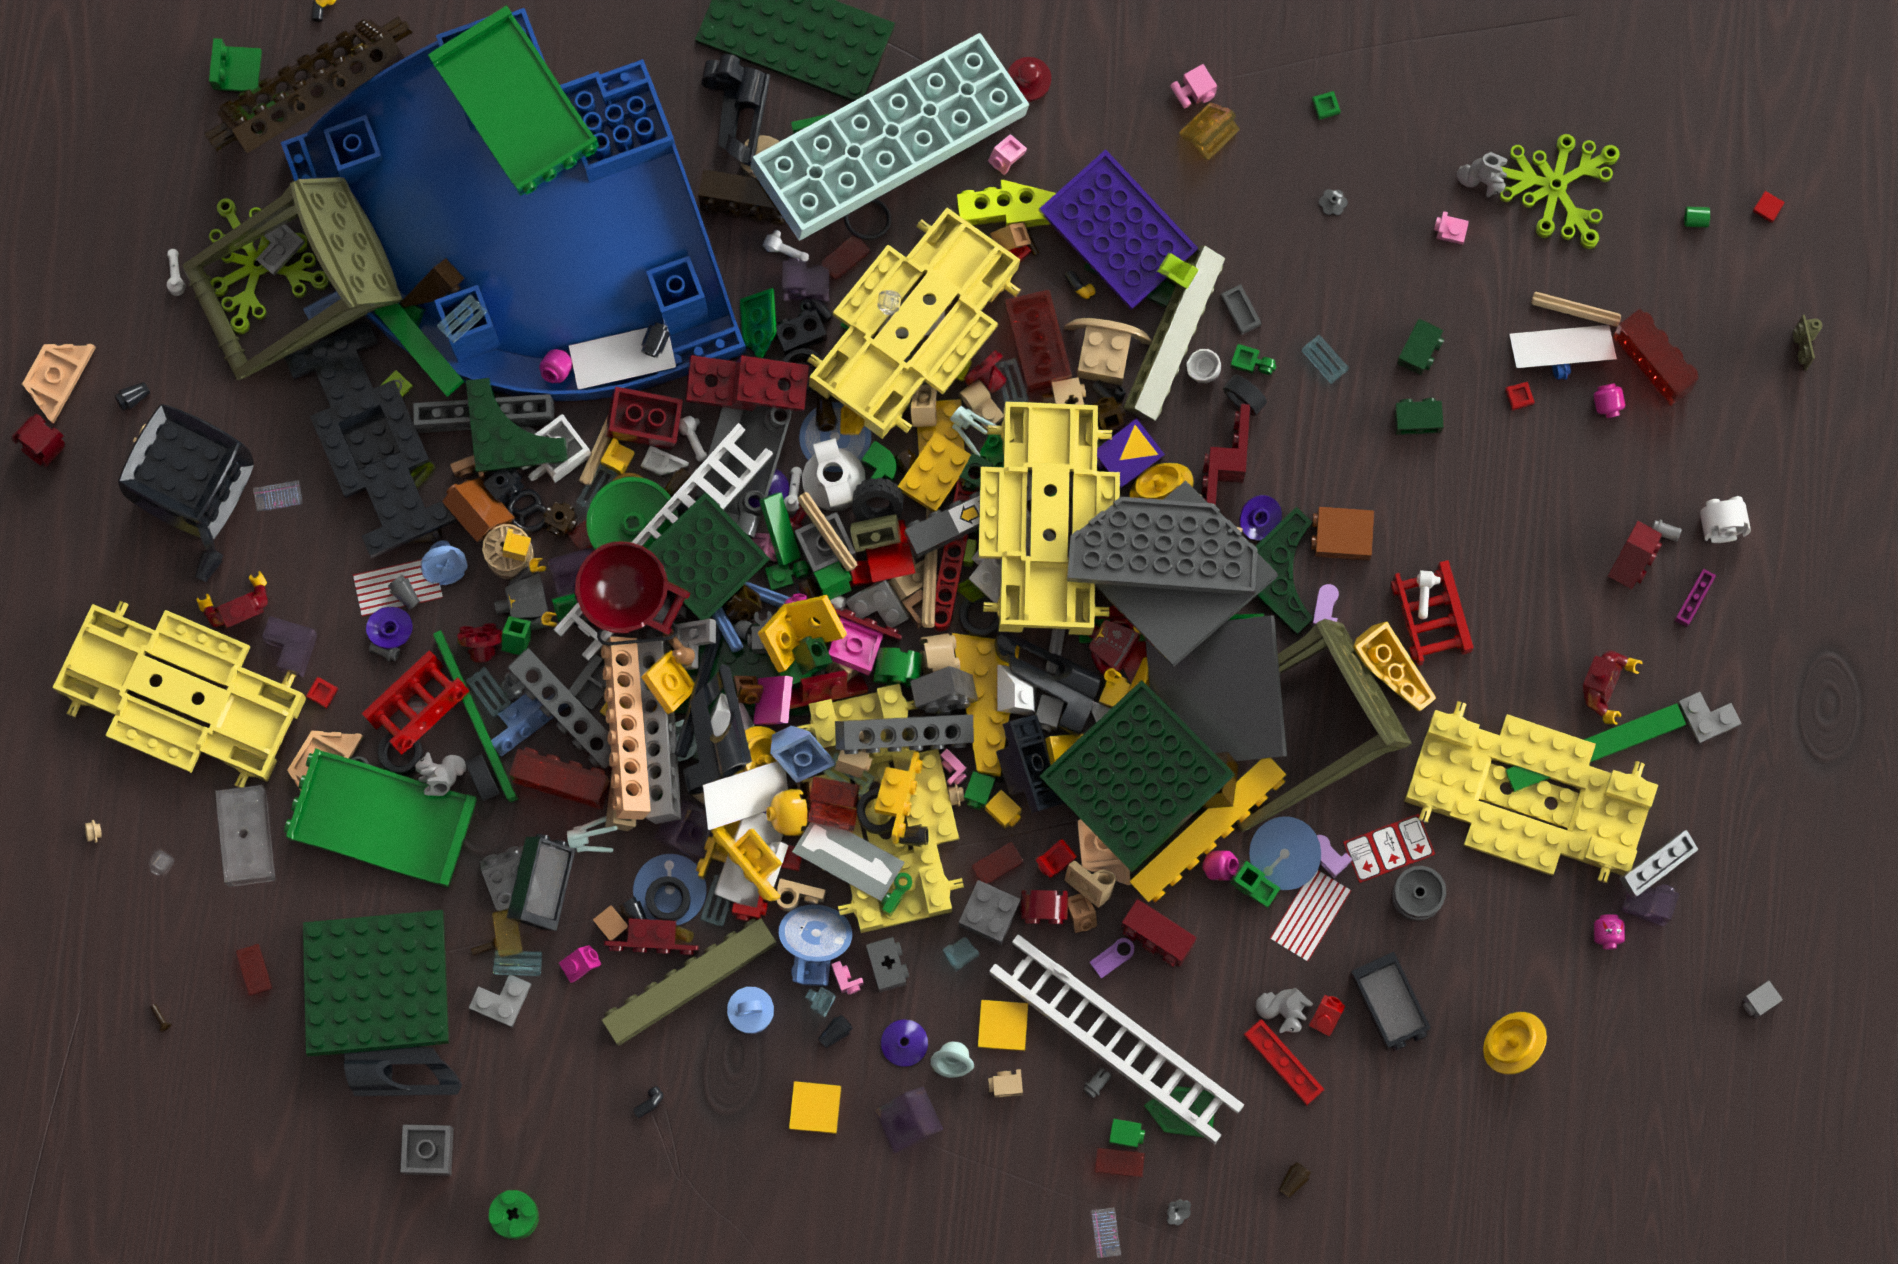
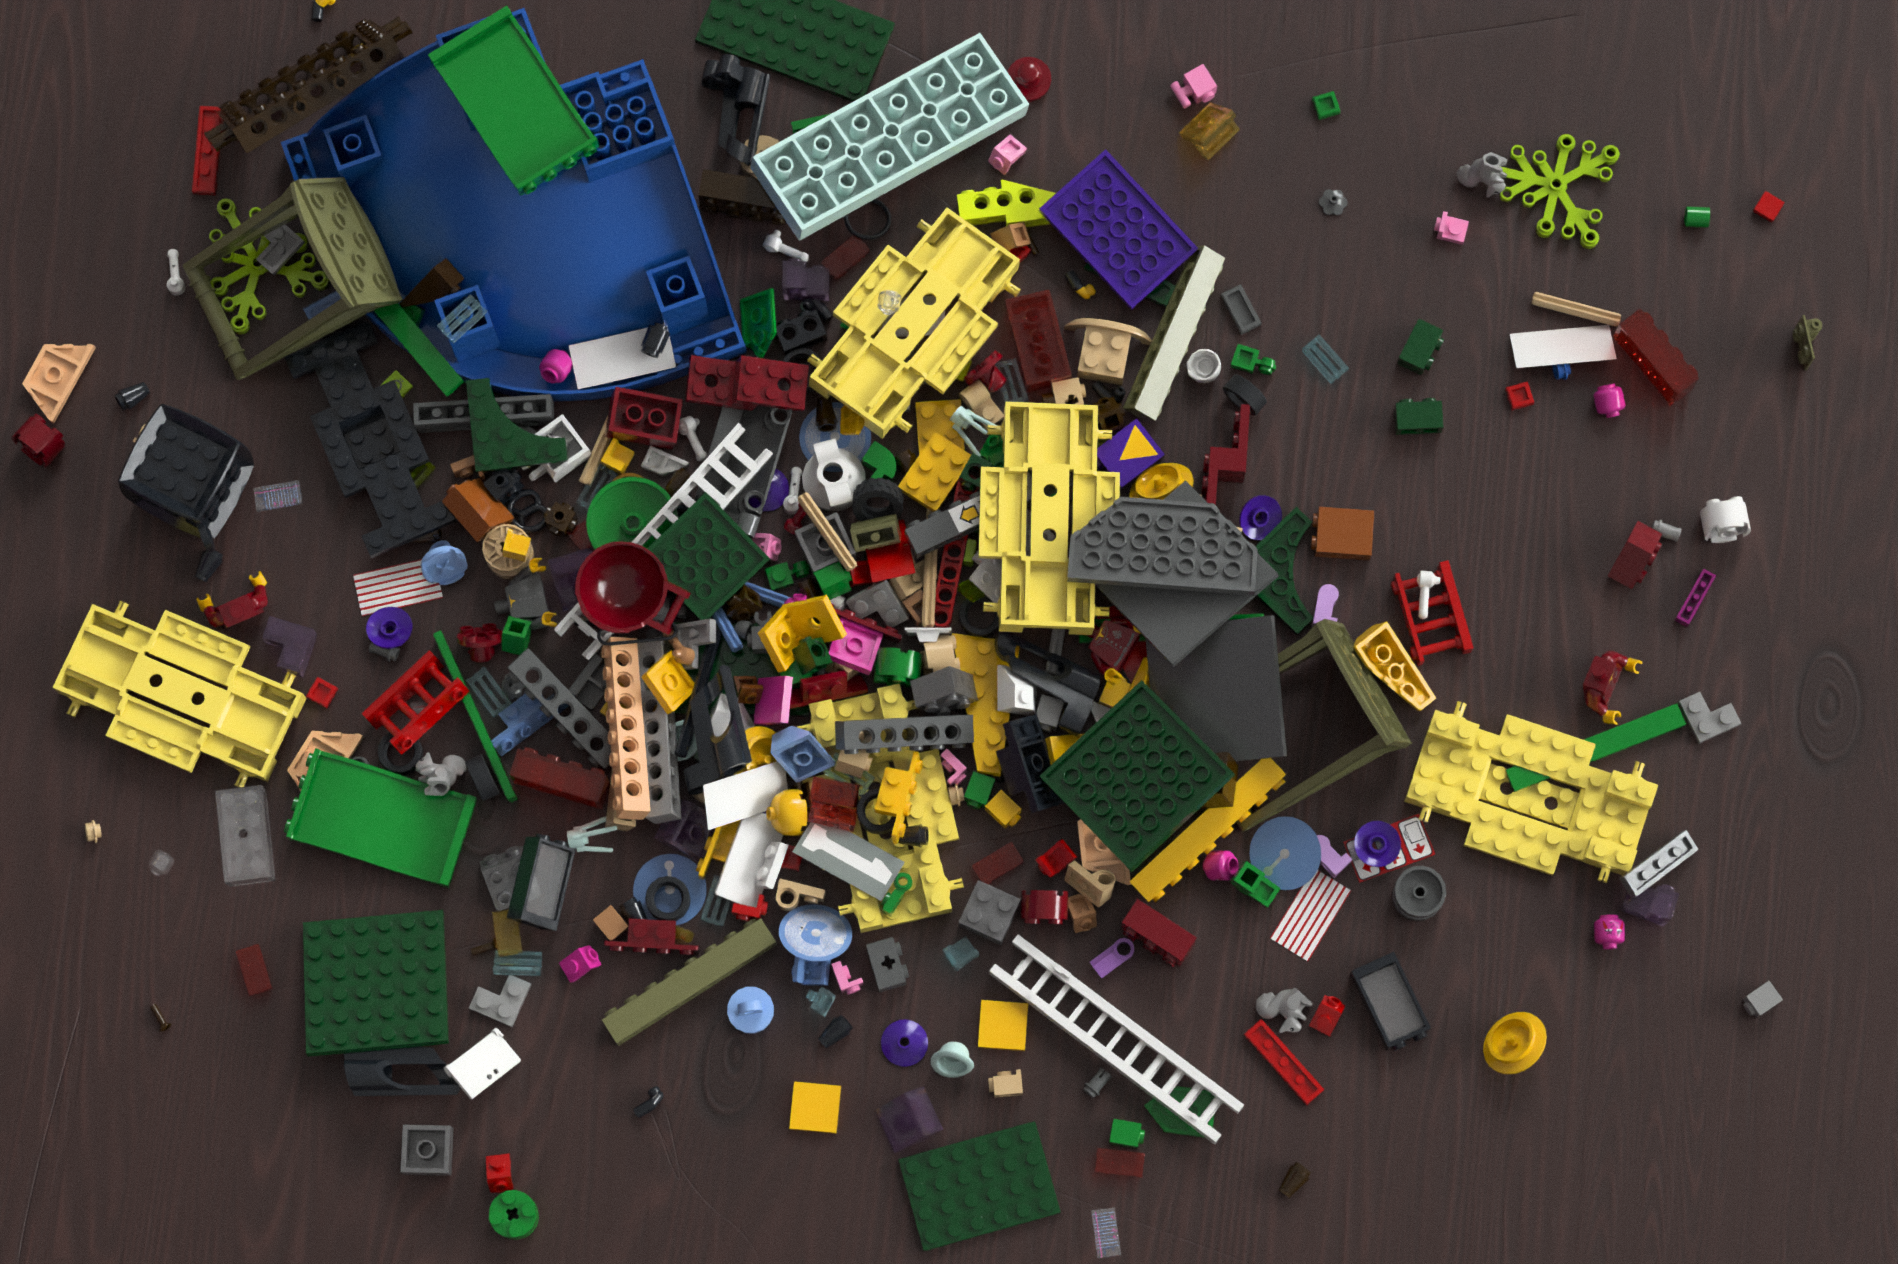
green bracket [209,38,262,92] -> none
dark grey cone [388,575,420,610] -> none
green tile [552,593,577,622] -> none
yellow bracket [711,827,782,901] -> none
green tile [759,492,801,565] -> none
tan plate [911,385,937,427] -> none
lime panel [1157,253,1199,289] -> none
dark grey plant [1166,1199,1191,1226] -> none
none -> red tile [192,106,222,195]
none -> white door [444,1028,521,1100]
none -> red bracket [486,1153,513,1193]
none -> dark green plate [898,1121,1061,1252]
none -> white piece [905,628,952,643]
none -> dark purple dish [1354,821,1401,867]

